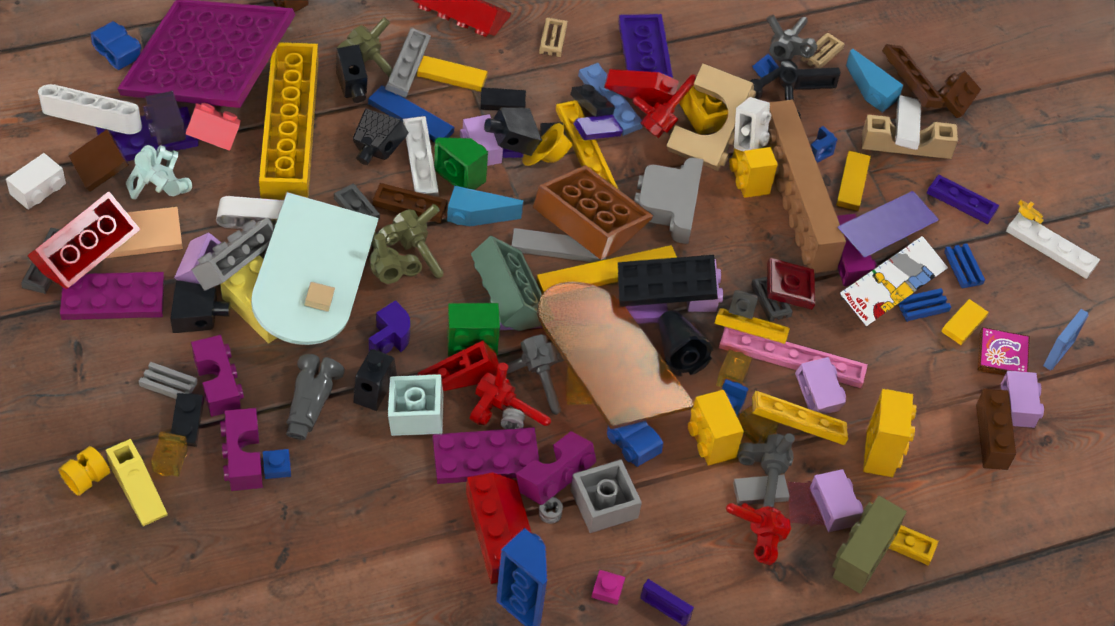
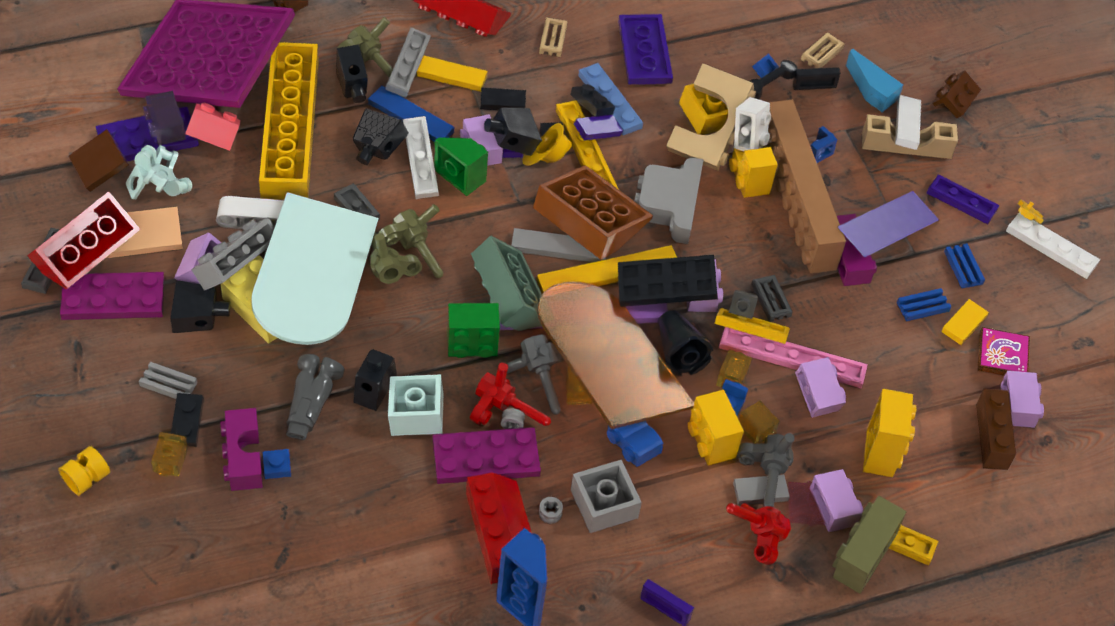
white brick [6,153,66,210] -> none
white beam [38,84,142,134] -> none
blue brick [91,21,142,70] -> none
light yellow slope [106,439,167,526] -> none
magenta arch [191,335,244,417] -> none
tan tile [304,282,335,312] -> none
dark purple brick [369,300,410,354] -> none
reddish brown plate [373,183,447,223] -> none
red slope [418,341,499,391] -> none
dark azure slope [447,186,524,227] -> none
magenta arch [516,431,597,505] -> none
dark pink plate [592,570,625,605] -> none
red slope [604,69,679,107] -> none
red piece [632,74,697,139] -> none
yellow tile [752,391,848,445] -> none
dark grey piece [766,14,817,62] -> none
dark red tile [767,258,815,310] -> none
black bar [779,67,801,119] -> none
yellow tile [836,151,871,211] -> none
sticker [840,236,948,326] -> none
reddish brown plate [882,44,945,108] -> none
medium blue tile [1043,309,1089,371] -> none

